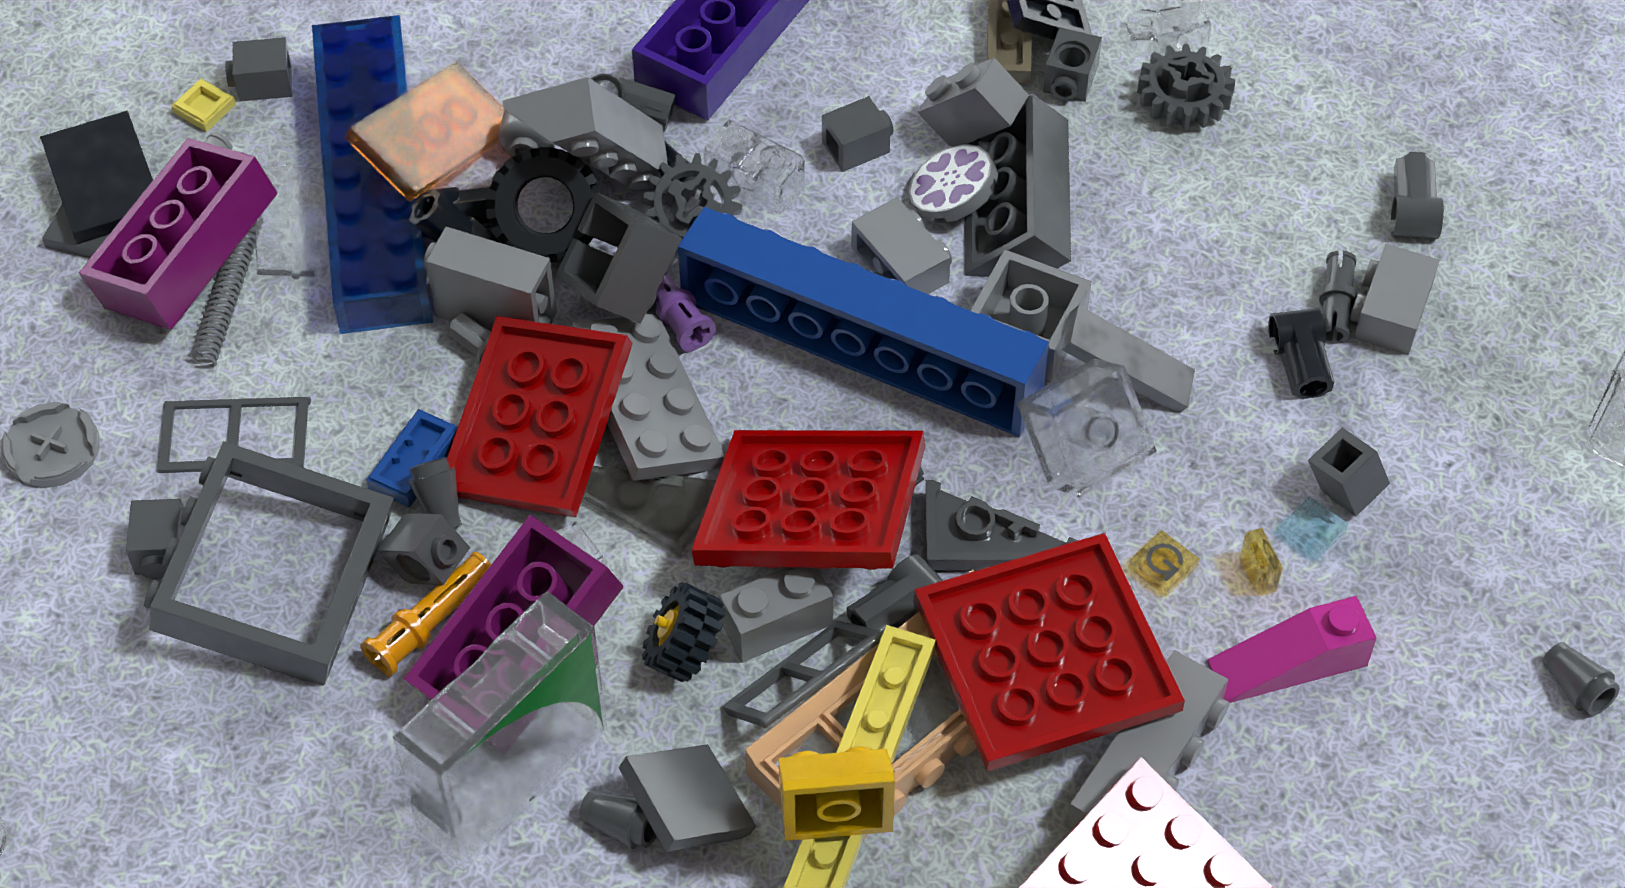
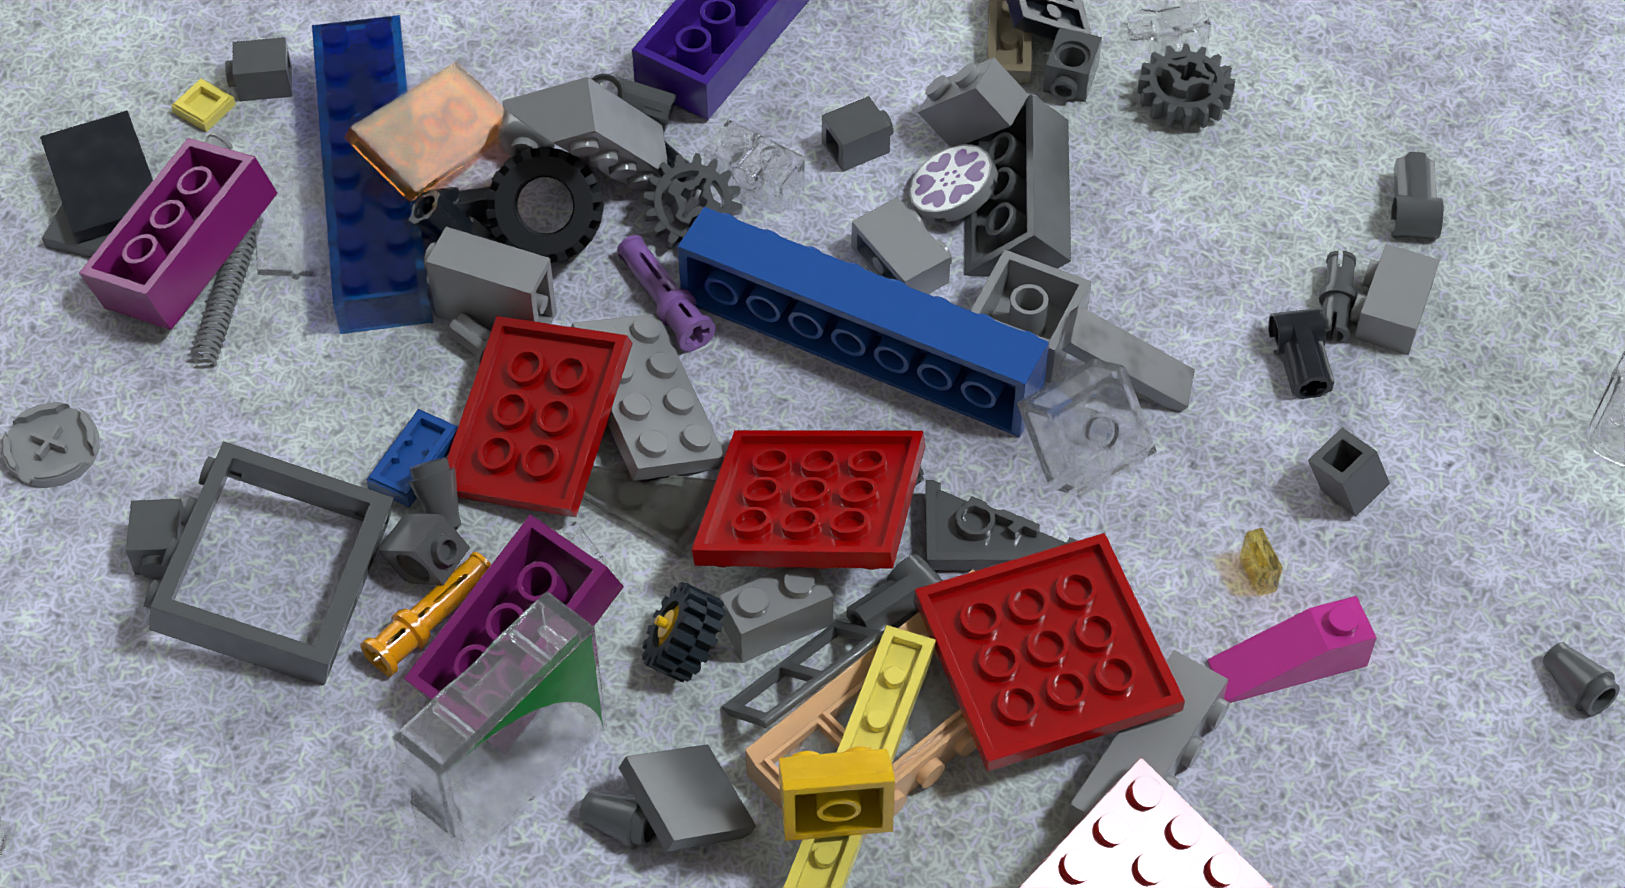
dark grey window [157,396,311,473] -> none
dark grey piece [555,192,682,324] -> none
clear yellow tile [1128,530,1200,597] -> none
clear light blue tile [1278,496,1348,561] -> none

